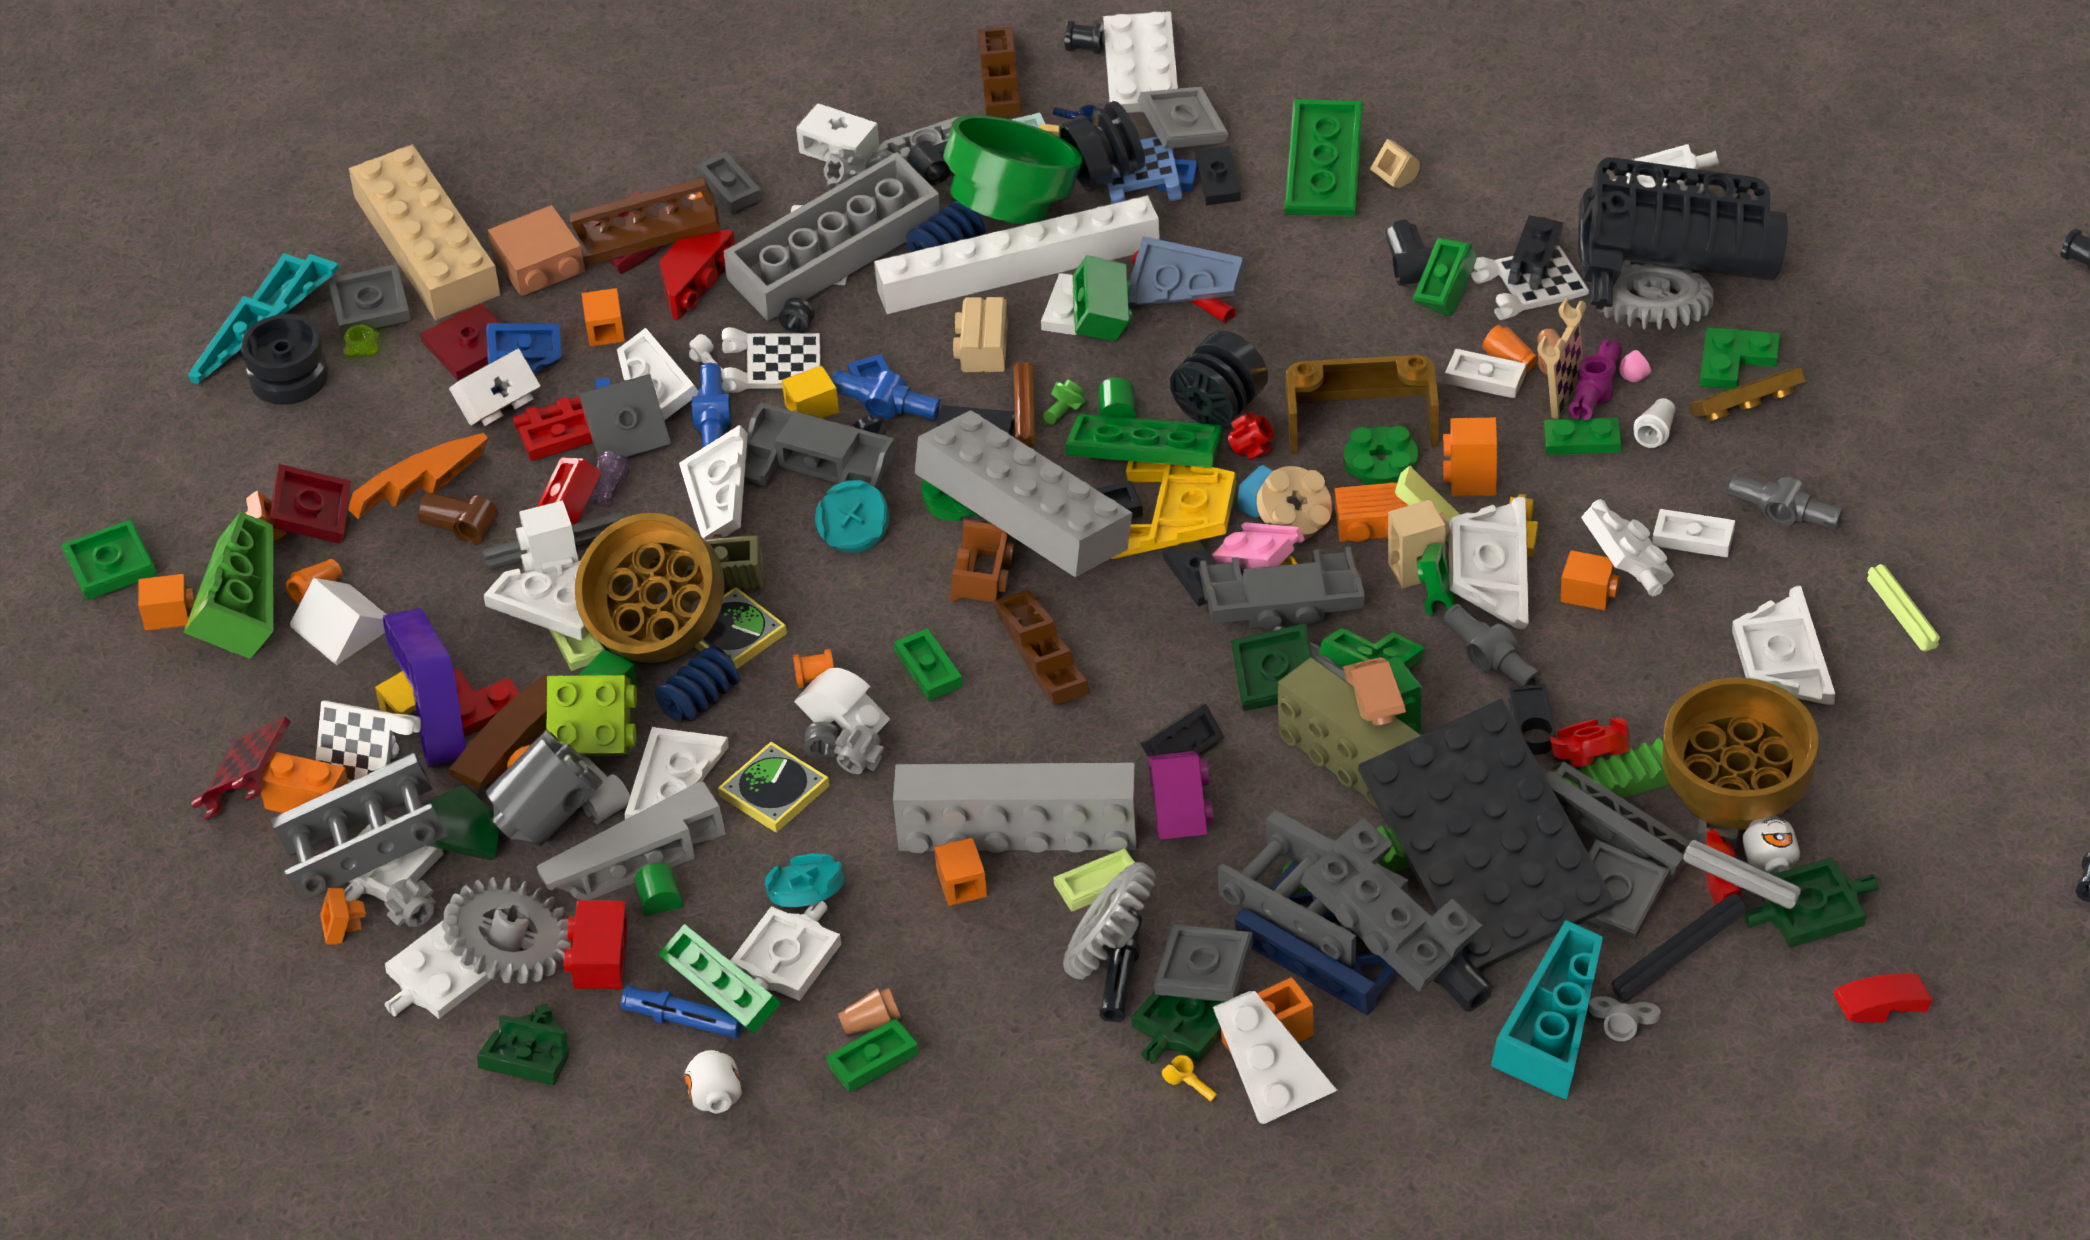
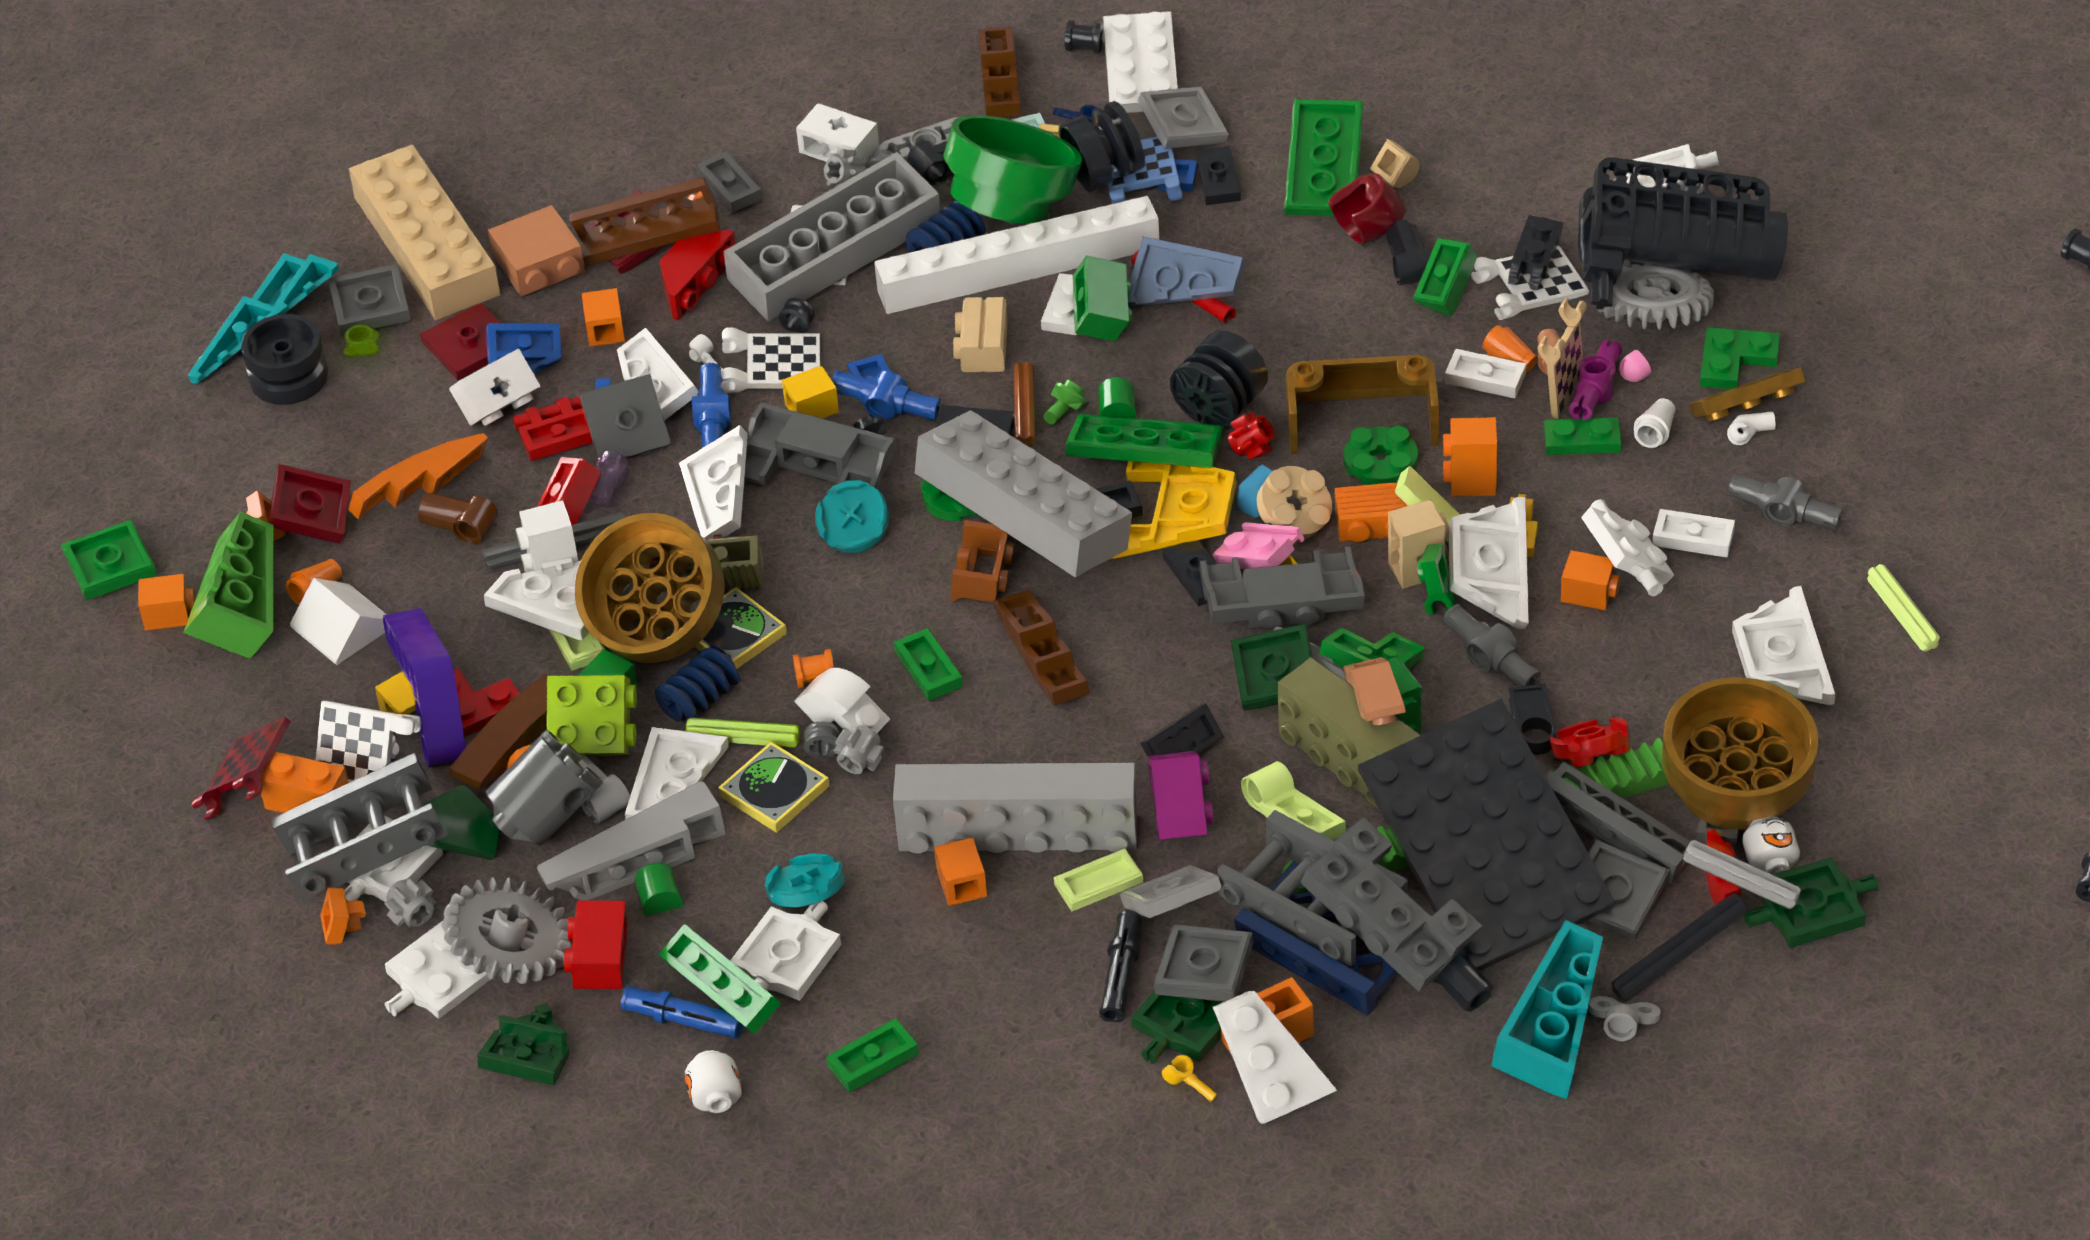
nougat cone [837,988,901,1036] -> none
light grey gear [1063,862,1156,979] -> none
red slope [1833,973,1933,1023] -> none
none -> lime axle [686,718,800,747]
none -> light grey plate [1120,865,1222,918]
none -> yellowish green plate [1241,761,1346,840]
none -> dark red piece [1328,173,1406,244]
none -> white arm [1727,411,1775,445]

